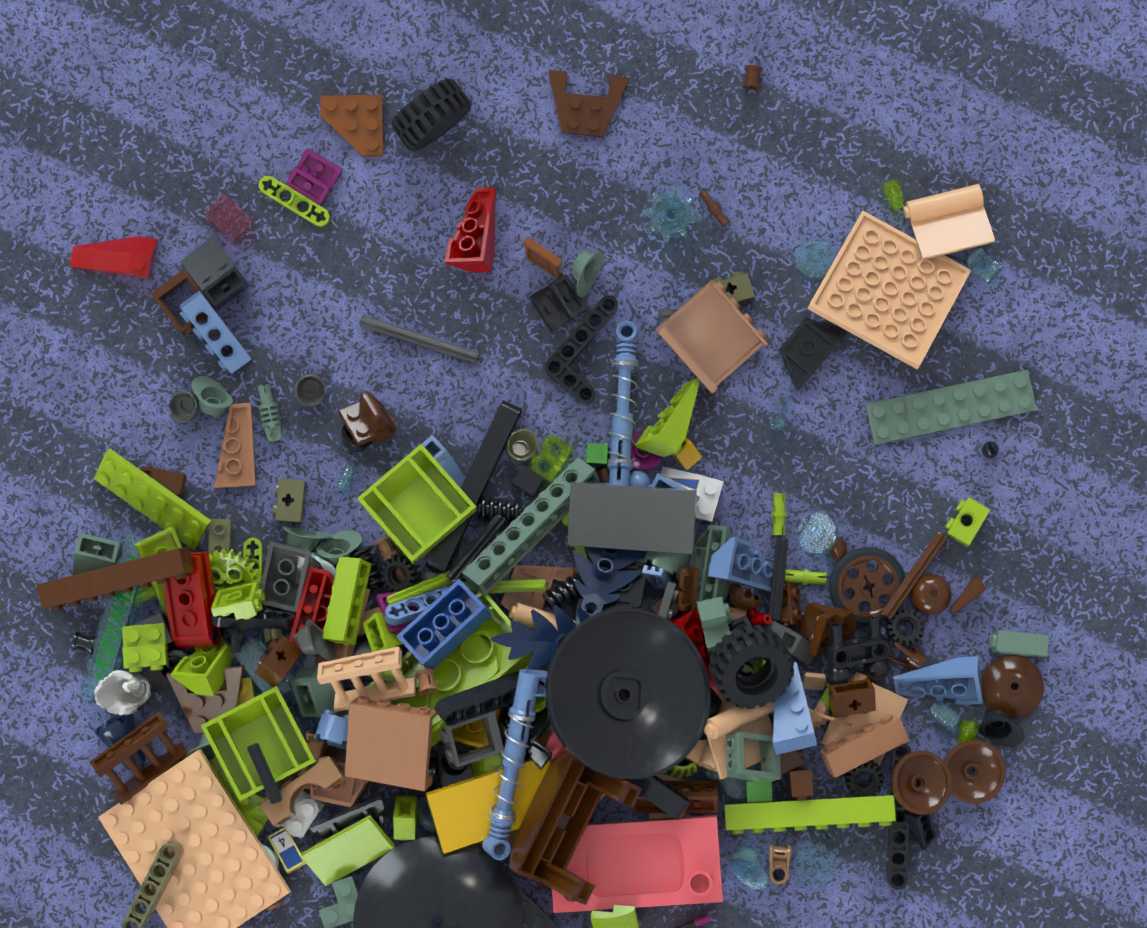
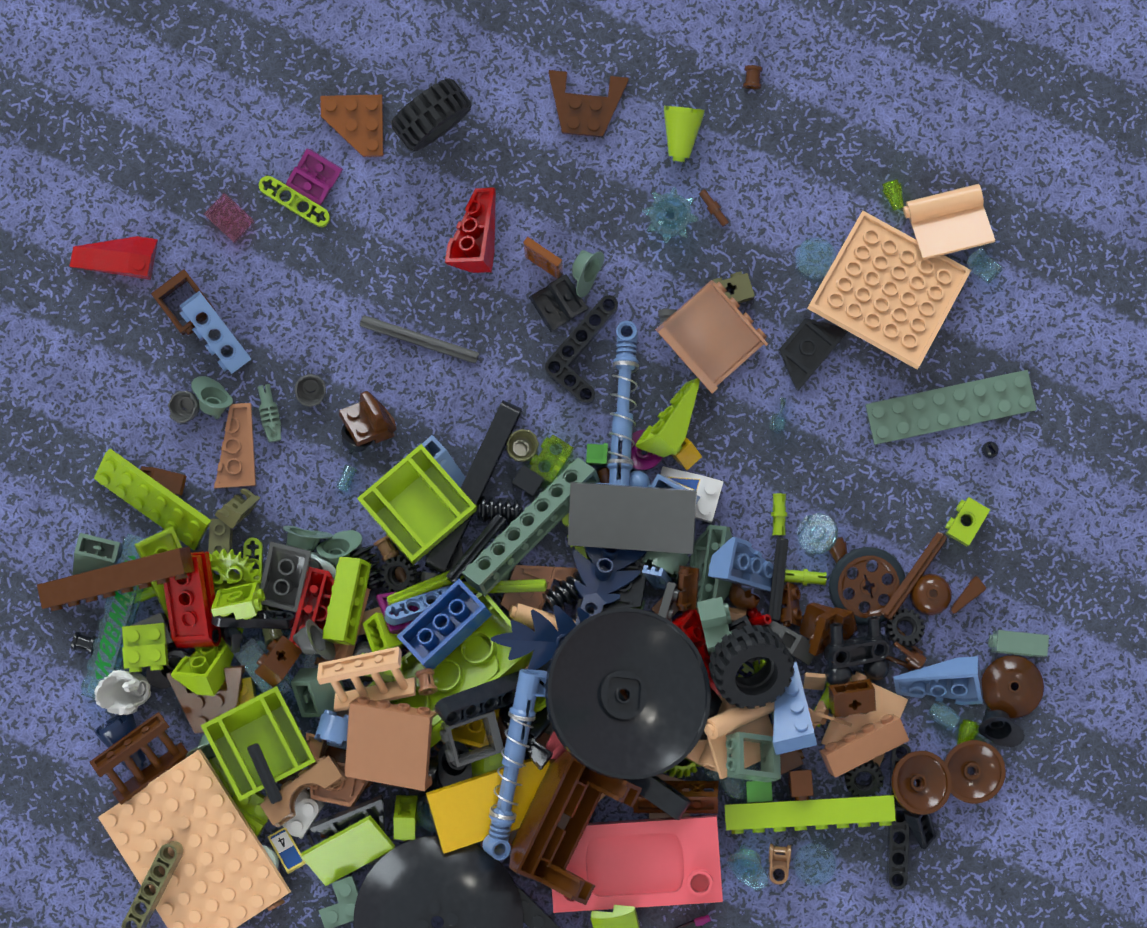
black slope [180,237,250,310] -> none
olive brick [273,478,306,524] -> none
none -> olive hinge [215,488,261,529]
none -> lime cone [664,105,705,162]

